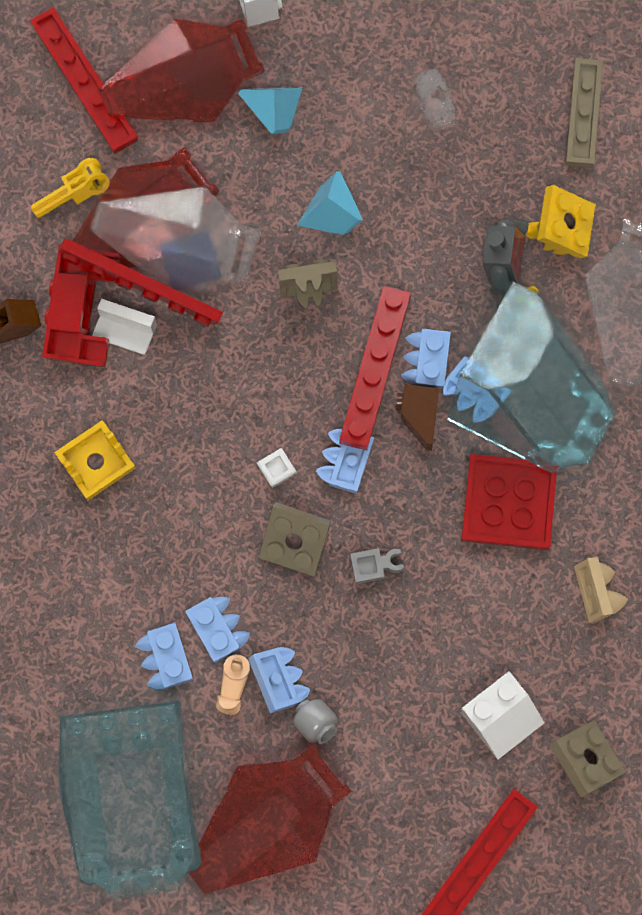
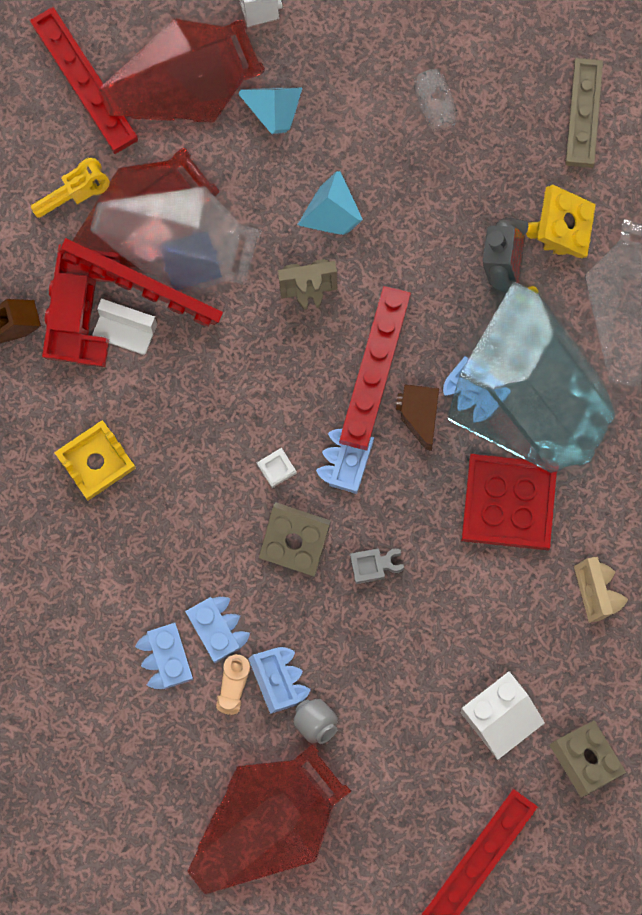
clear light blue windscreen [59,700,202,899] -> none
light blue plate [401,329,451,389] -> none

